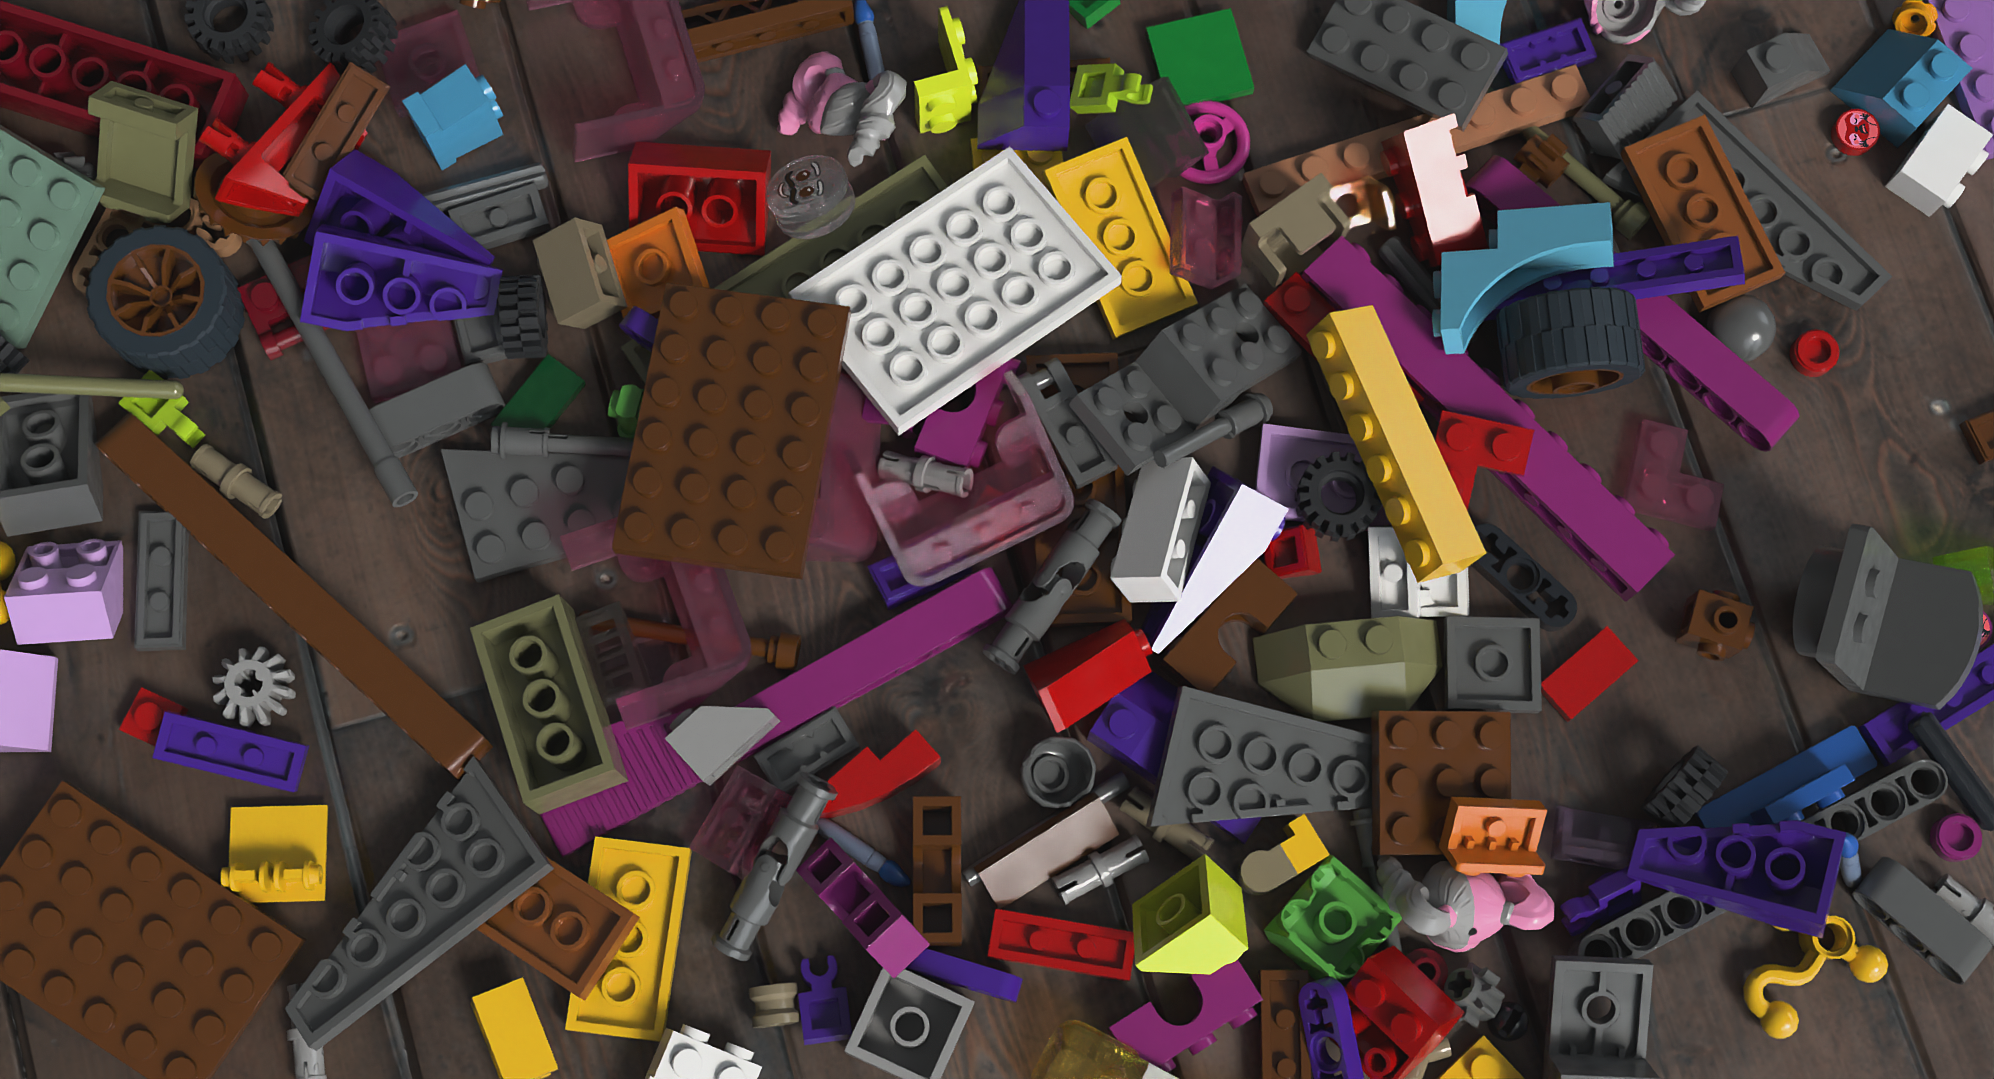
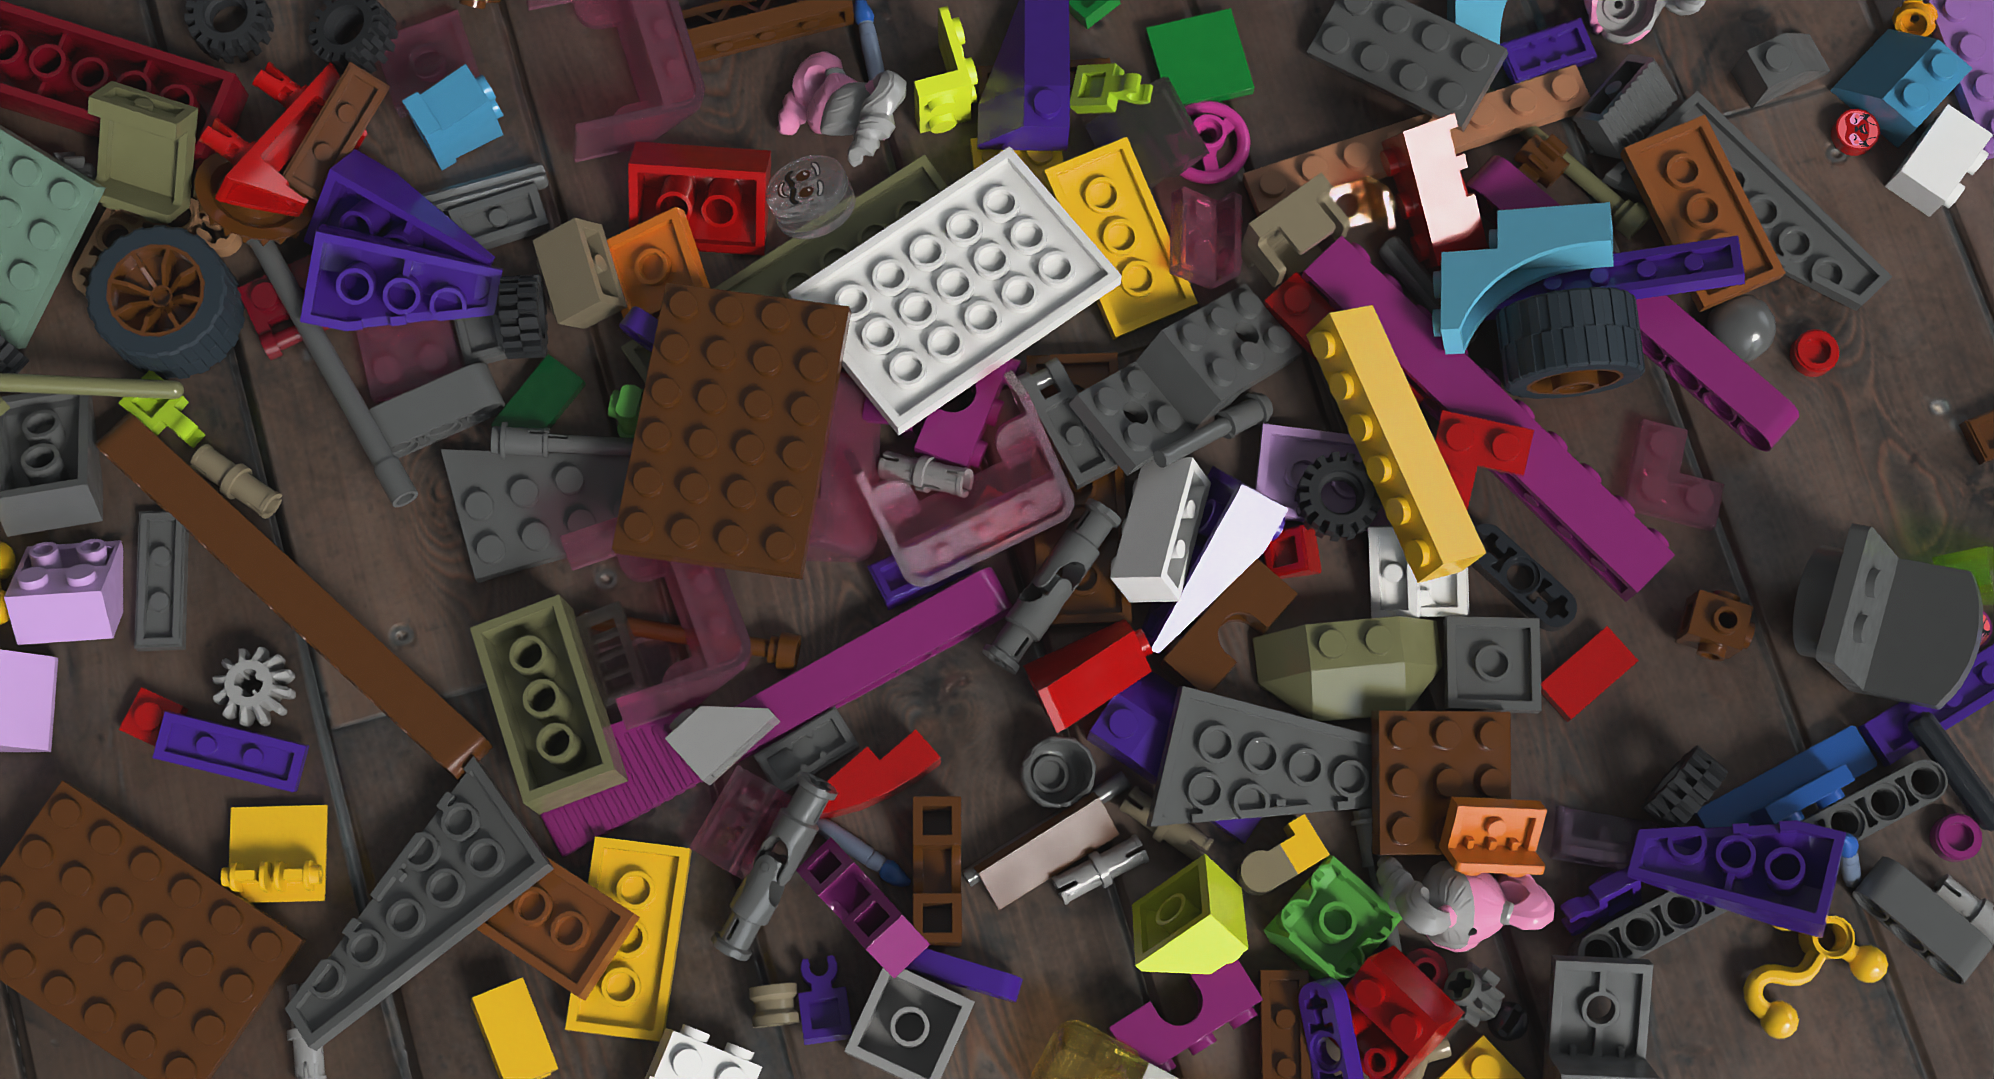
red plate [987,909,1135,982] -> none

